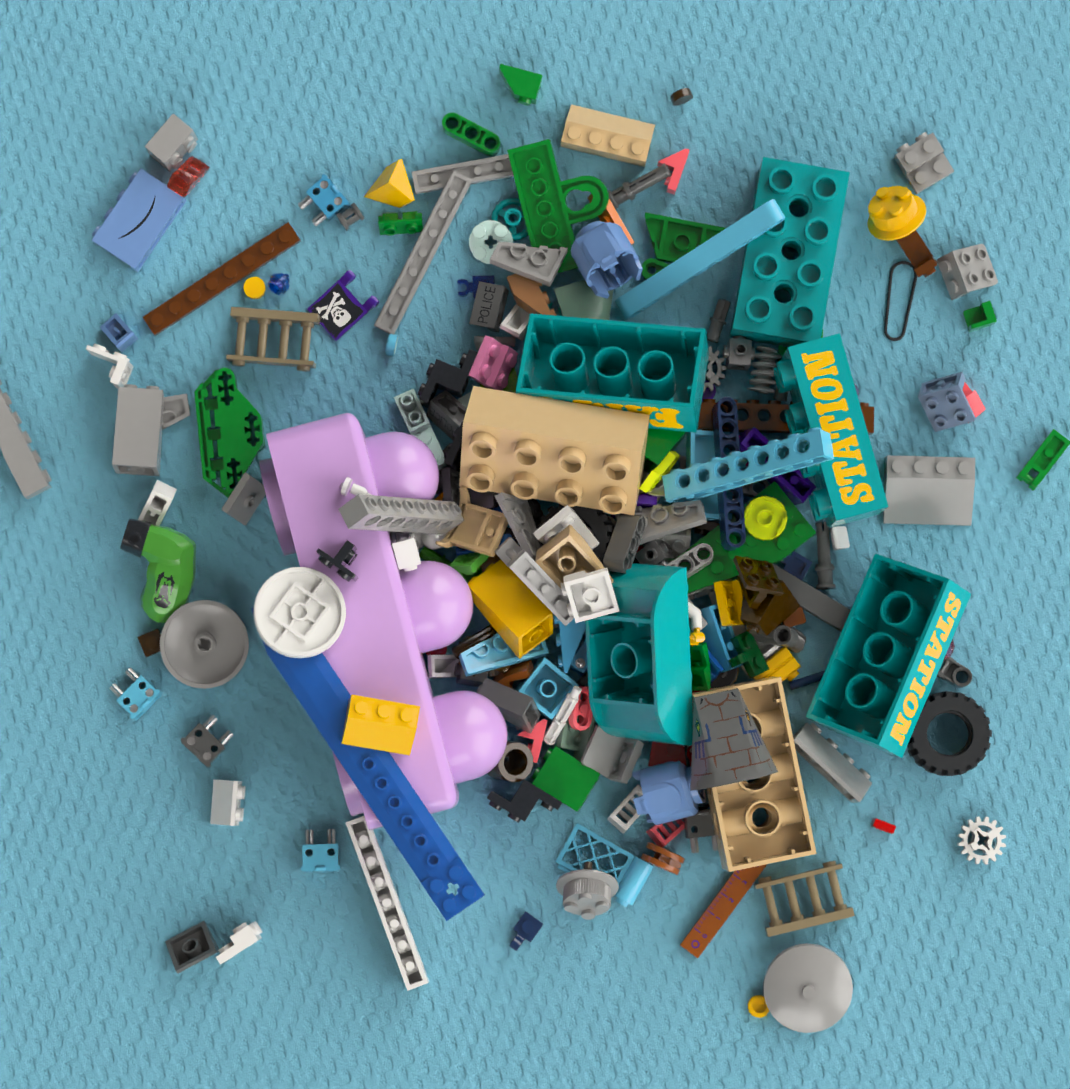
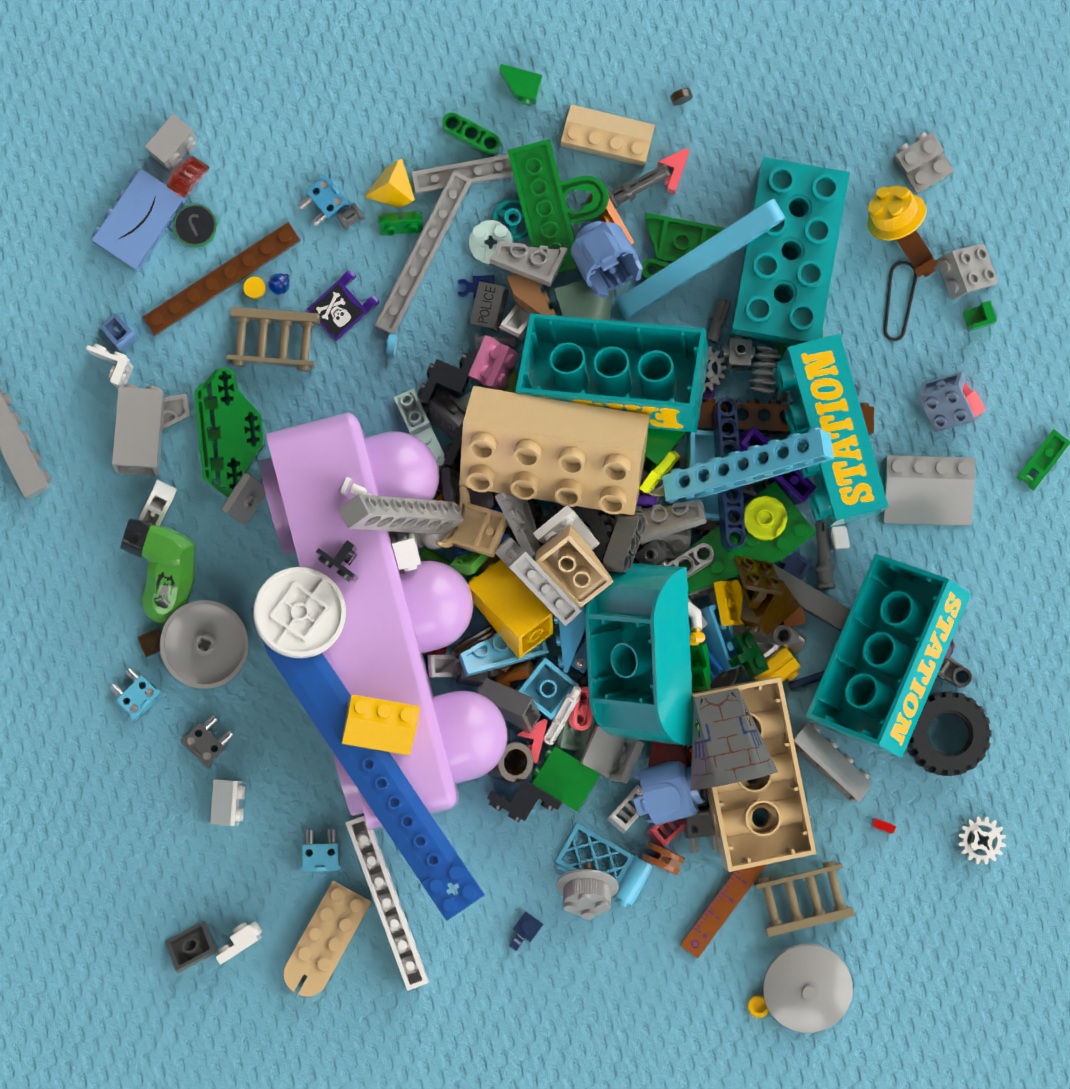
white plate [560,568,619,623] -> none
none -> black tile [173,204,217,248]
none -> tan plate [284,881,372,997]

